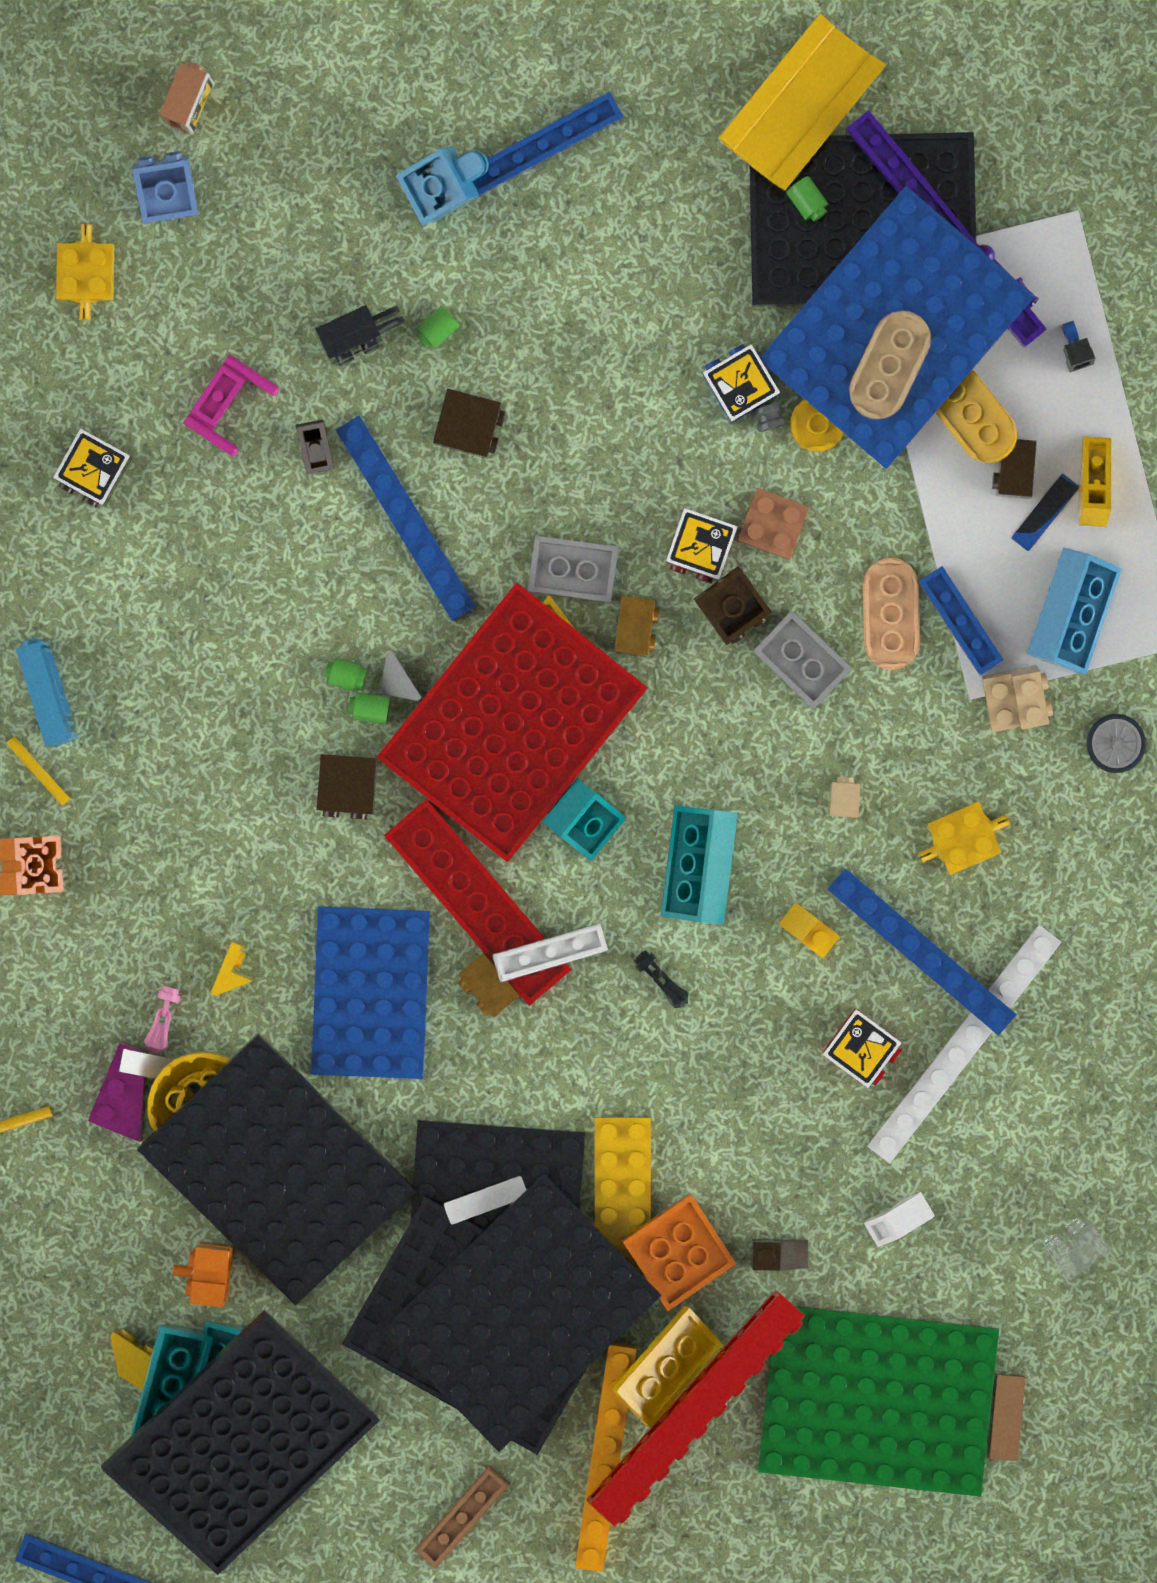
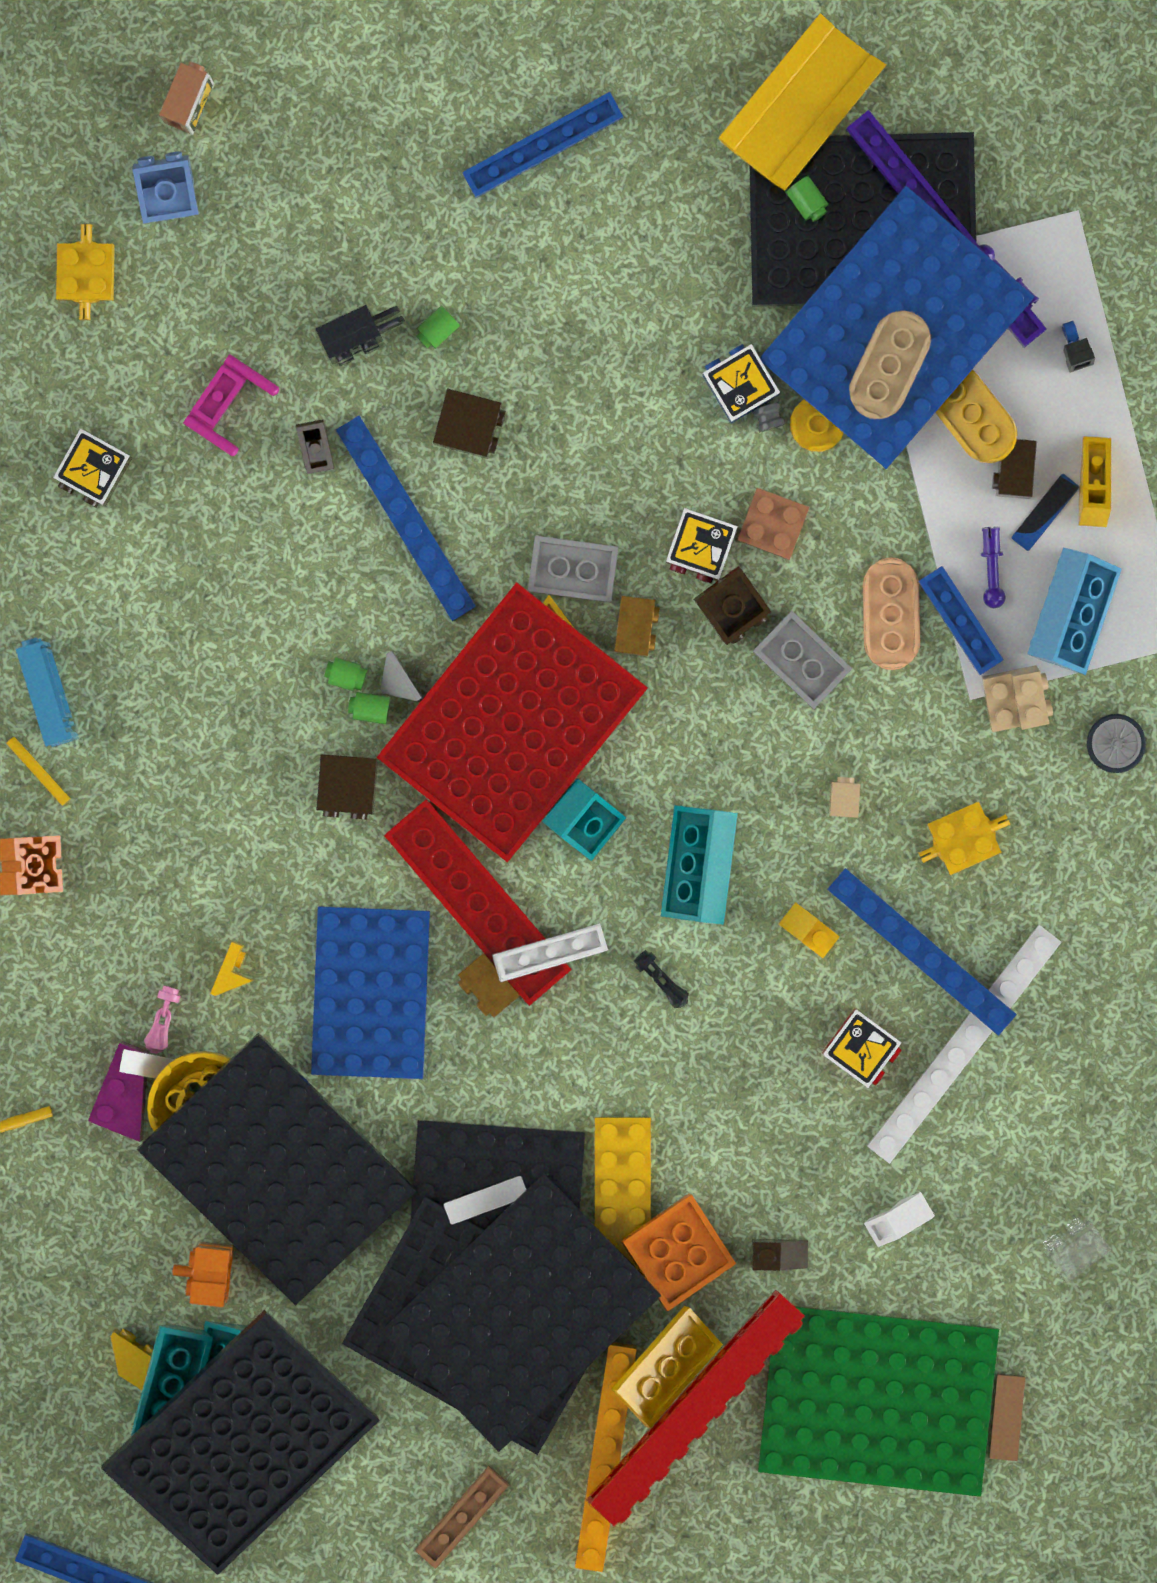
dark azure brick [396,146,489,225] -> none
none -> dark purple pin [981,527,1006,609]

